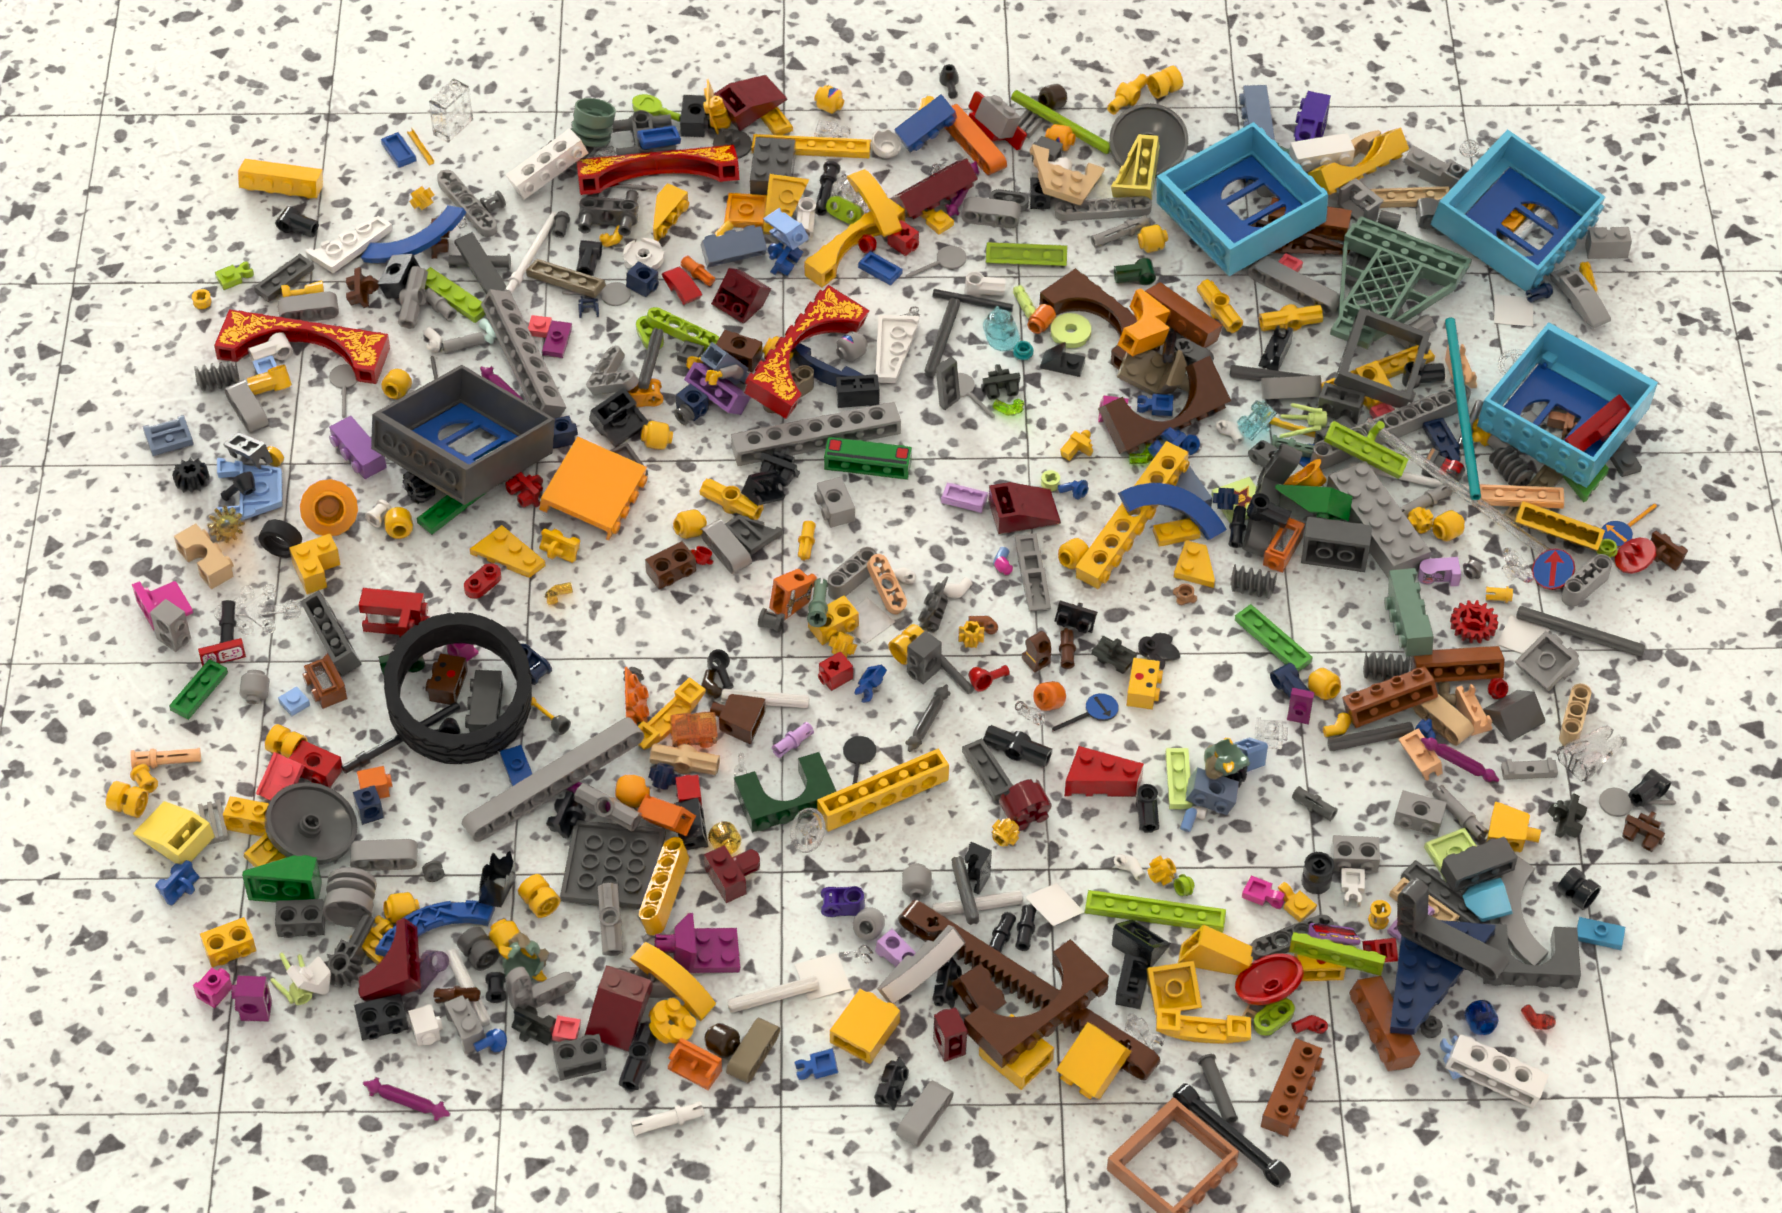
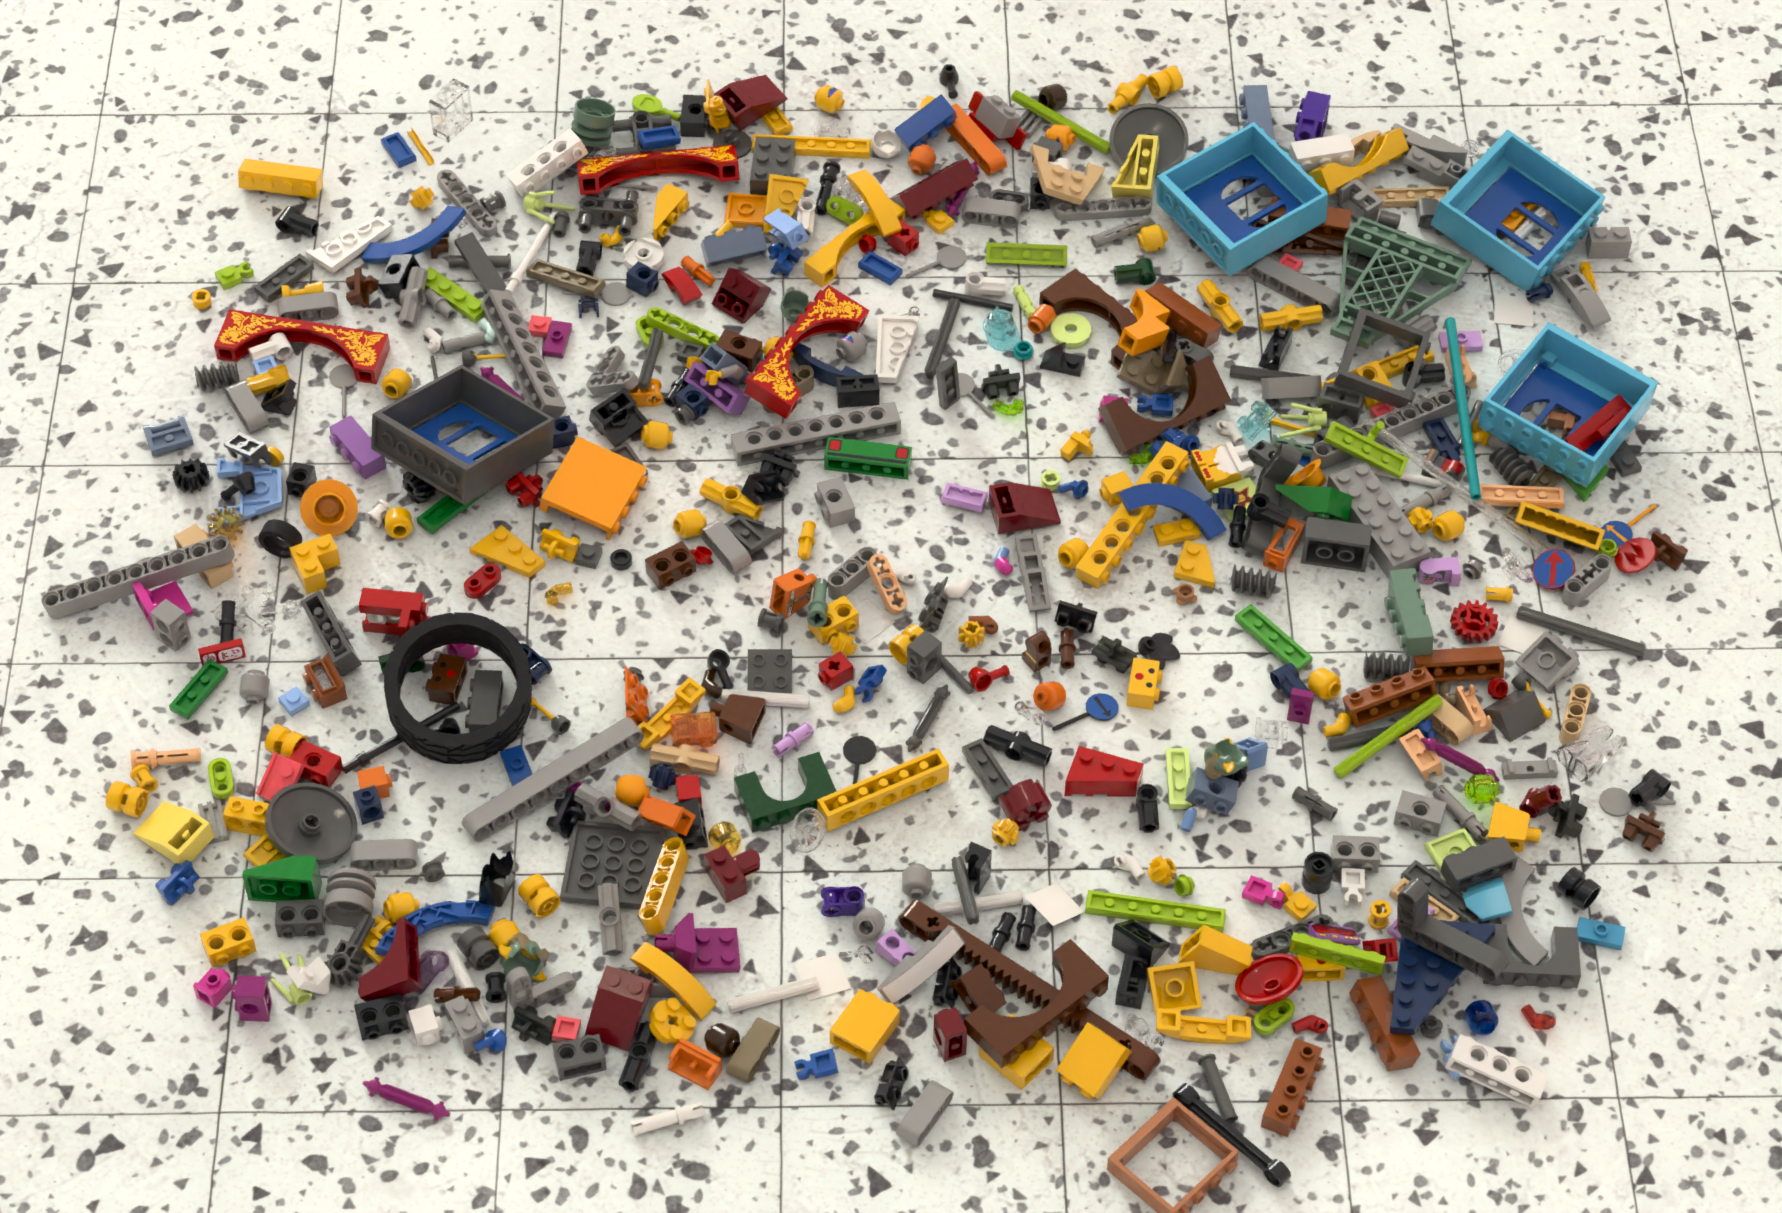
none -> light grey beam [41,535,235,619]
none -> lime plate [208,758,235,800]
none -> black slope [261,379,297,415]
none -> black brick [286,462,317,497]
none -> dark grey hinge [462,350,507,367]
none -> yellowish green plant [523,191,576,224]
none -> dark grey plate [575,543,603,569]
none -> black tile [610,549,632,571]
none -> black pin [664,369,689,407]
none -> dark grey hinge [748,649,792,693]
none -> sand green hair [780,290,809,322]
none -> yellow arm [832,686,855,713]
none -> orange head [907,144,936,175]
none -> yellow brick [1099,471,1134,507]
none -> hips [1190,442,1255,493]
none -> lime axle [1334,694,1443,779]
none -> light grey slope [1391,123,1468,166]
none -> lavender plate [1438,331,1483,352]
none -> clear neon green head [1464,774,1500,804]
none -> dark grey hinge [1511,672,1552,718]
none -> dark red piece [1519,785,1562,818]

